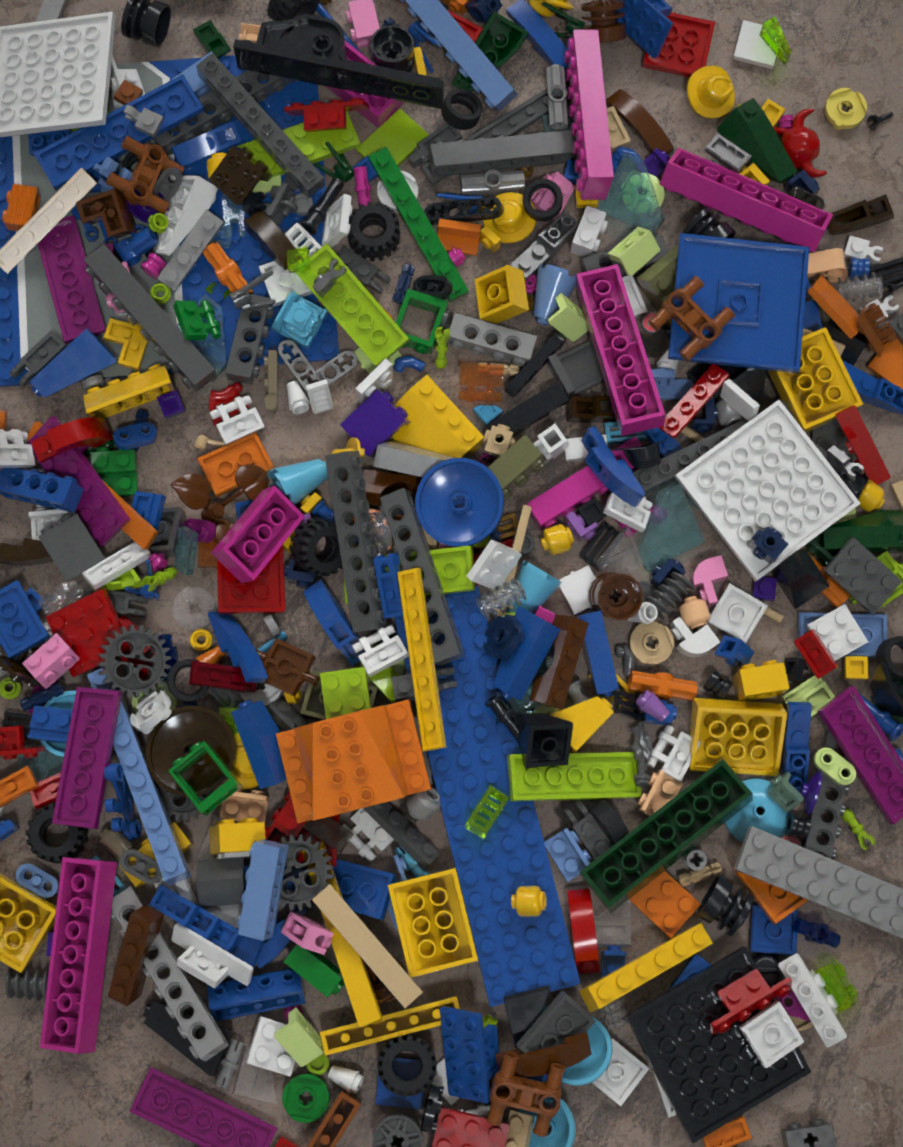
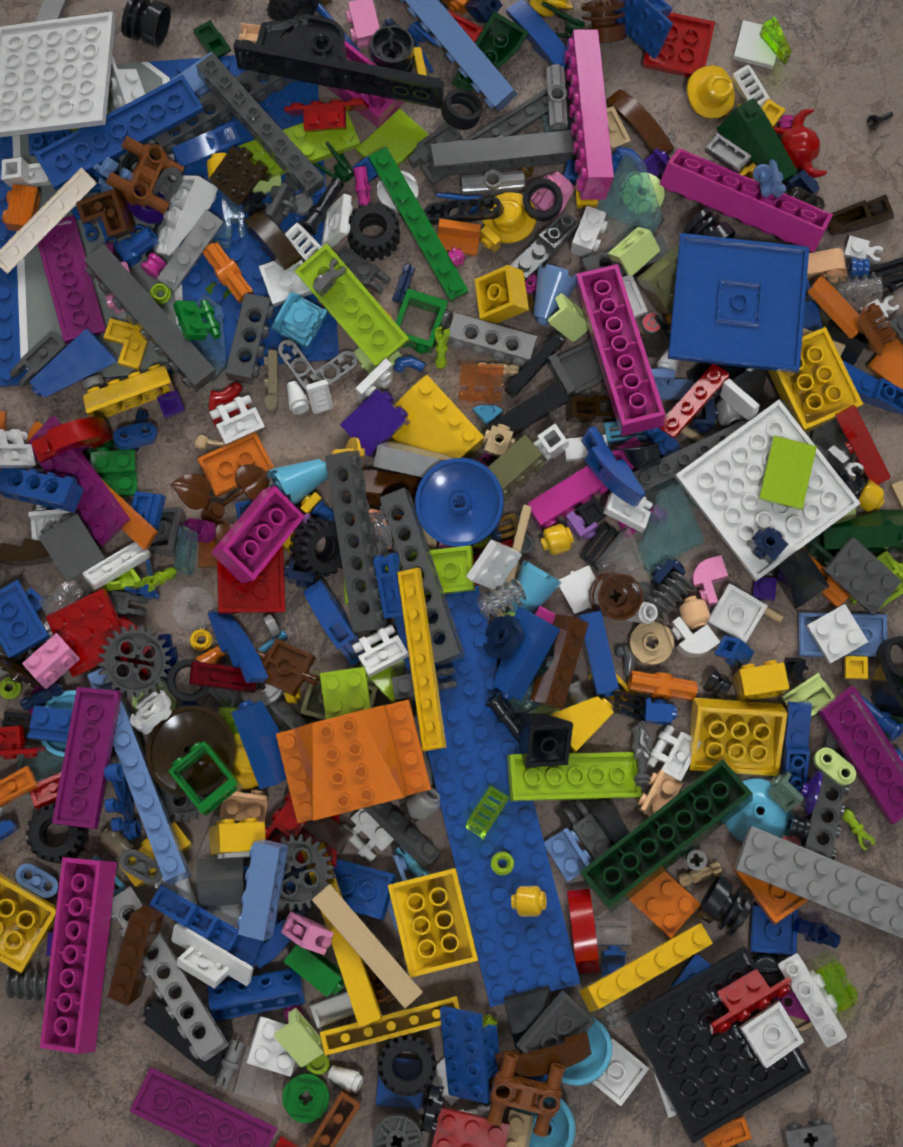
dark orange plate [113,80,143,105] -> none
light grey plate [123,105,164,138] -> none
lime plate [148,213,169,234] -> none
dark pink plate [148,553,168,573] -> none
dark grey plant [230,271,276,312] -> none
clear neon green tile [287,247,311,273] -> none
black plate [413,275,453,299] -> none
medium lavender cone [635,690,670,722] -> none
dark orange piece [648,276,735,362] -> none
red plate [793,629,838,679] -> none
light yellow plate [824,88,867,130] -> none
none -> white brick [1,157,52,187]
none -> white tile [310,992,355,1028]
none -> lime plate [491,852,514,875]
none -> white slope [731,64,771,108]
none -> medium blue hips [753,159,786,198]
none -> lime tile [758,435,817,511]

